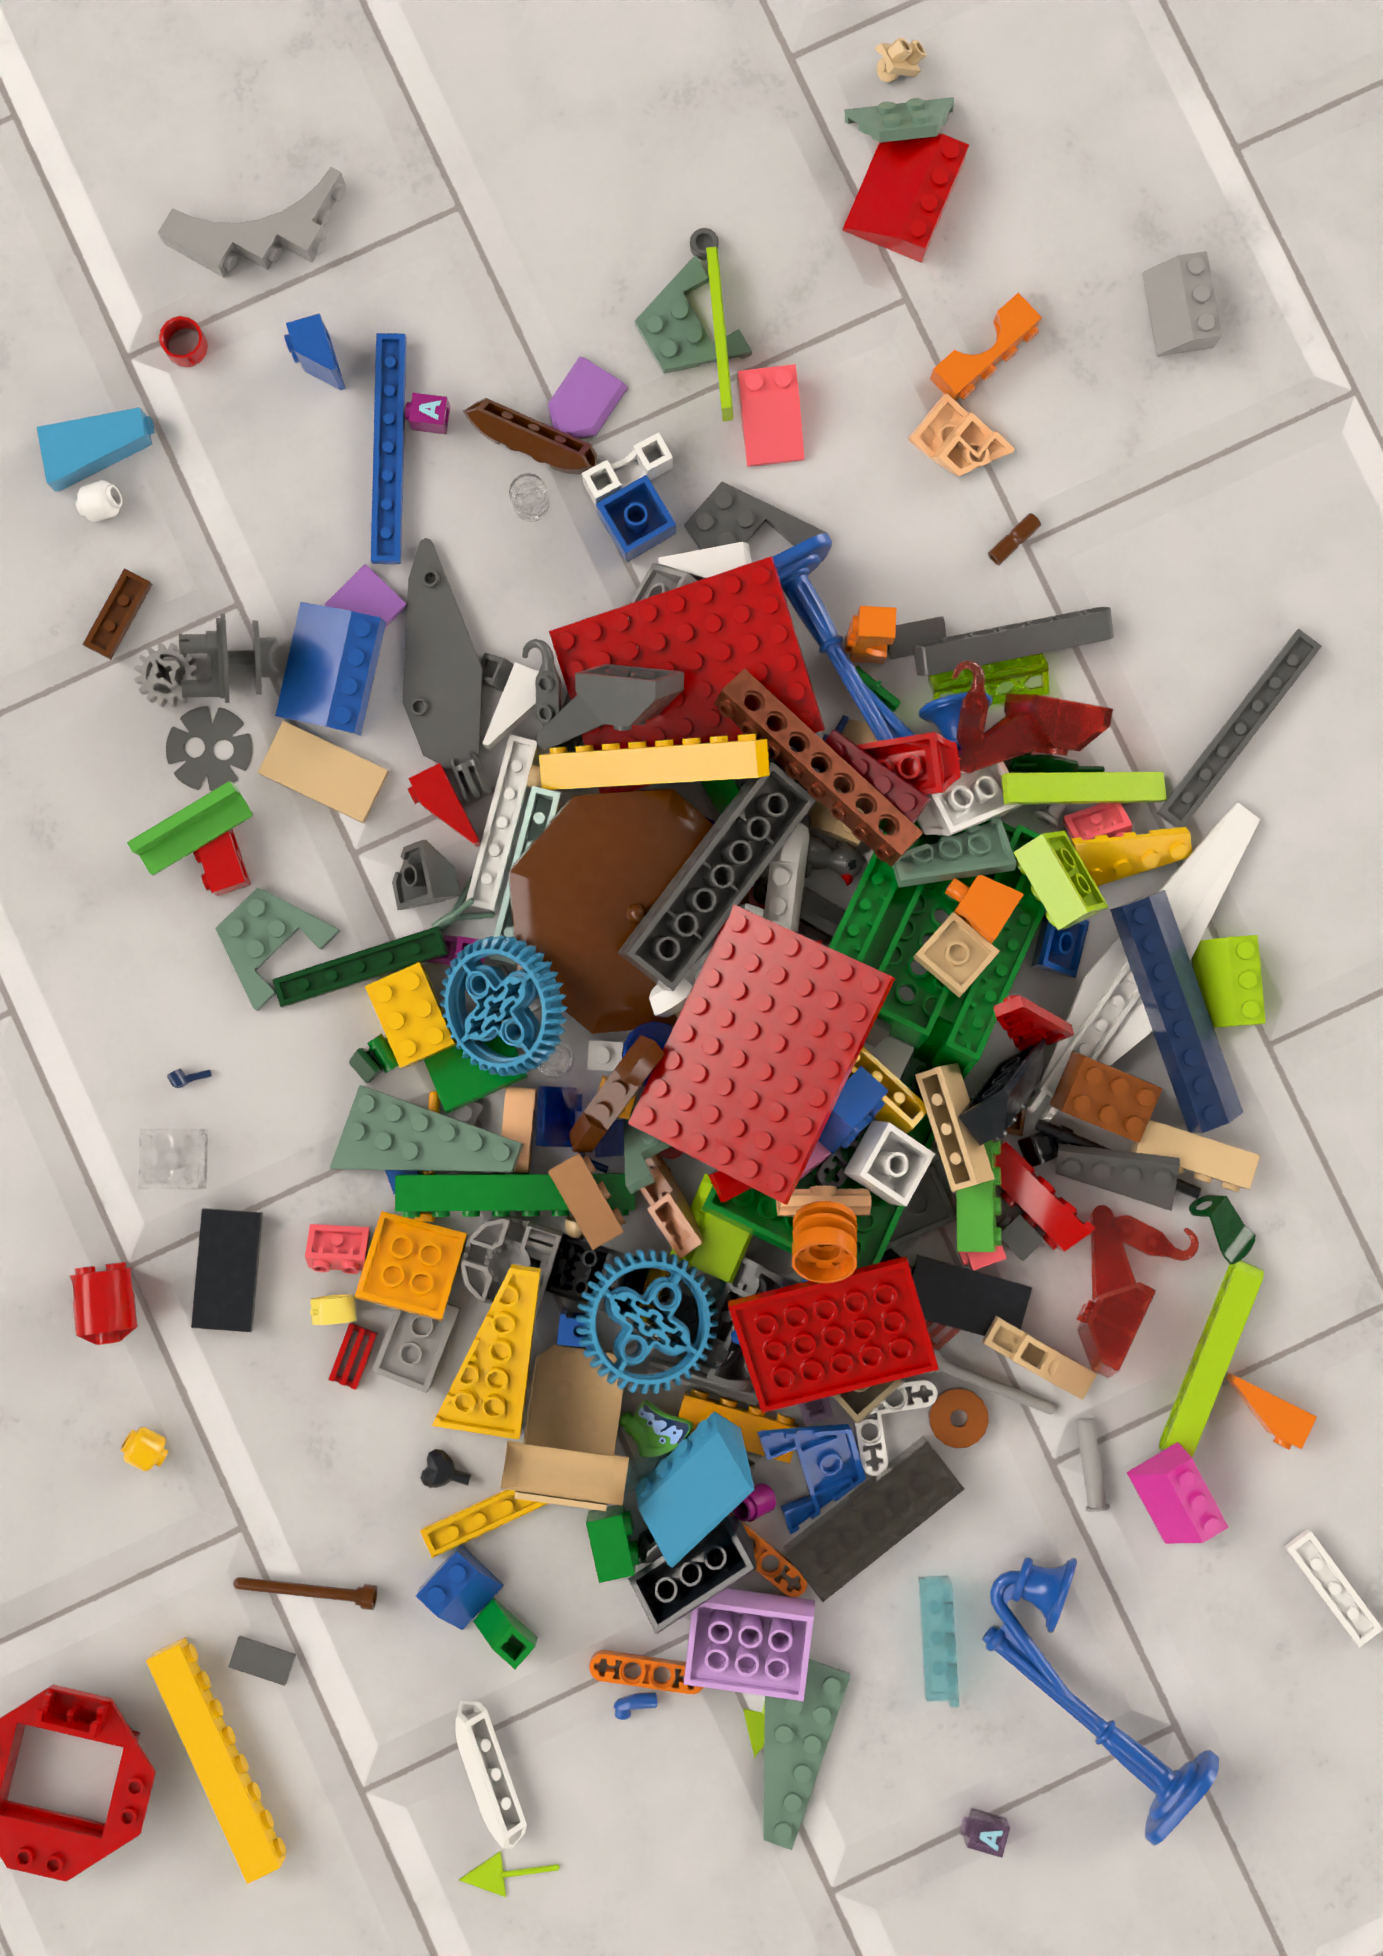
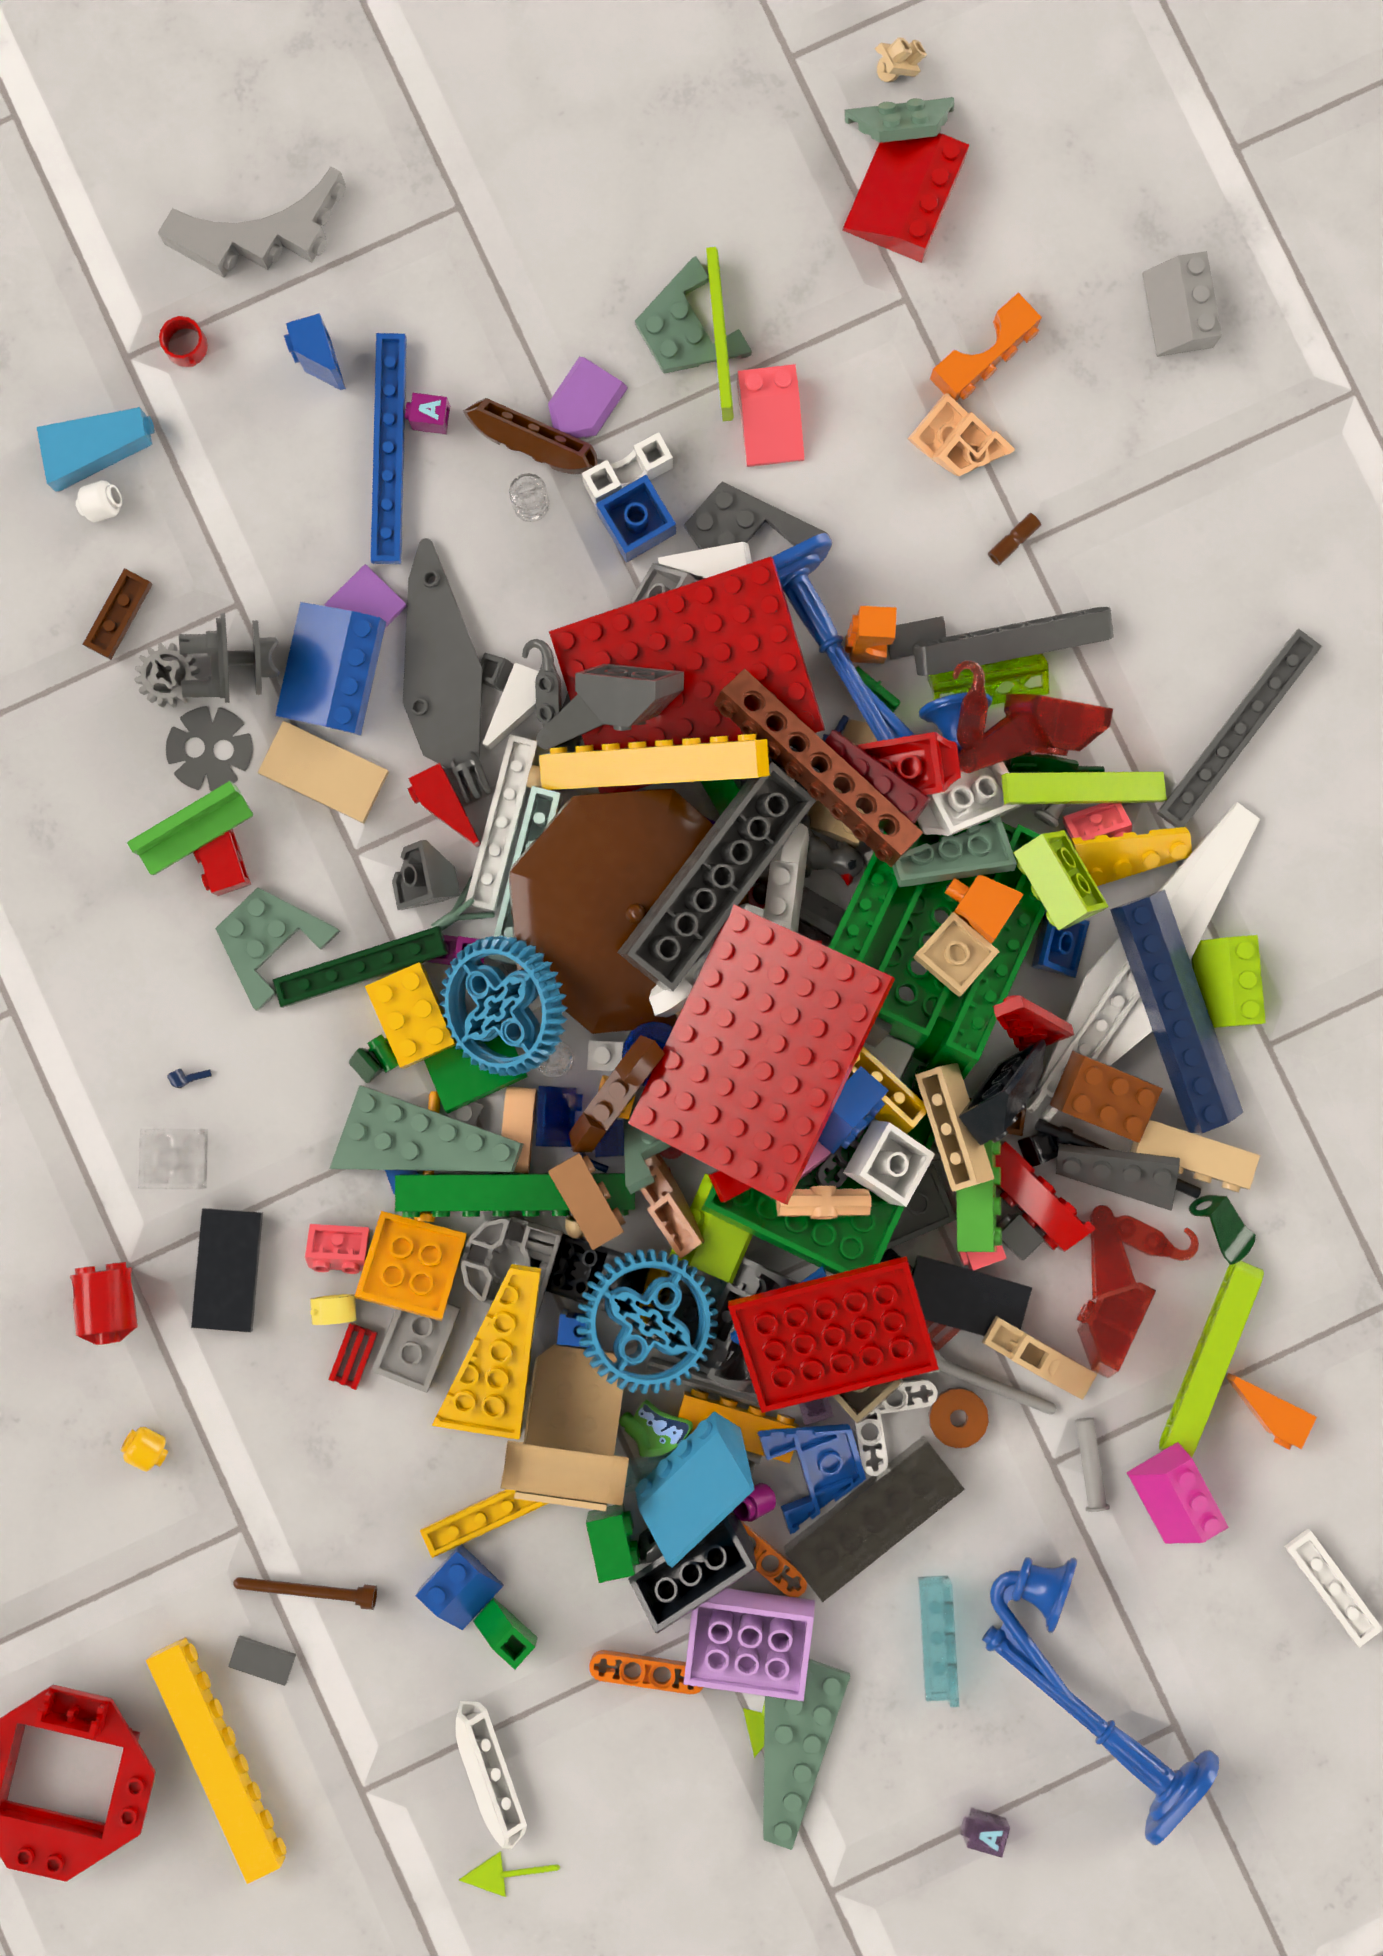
black rock [420,1449,472,1488] -> none
blue arm [613,1692,657,1720] -> none
dark grey tile [690,228,719,260] -> none
orange wheel [792,1201,857,1283] -> none

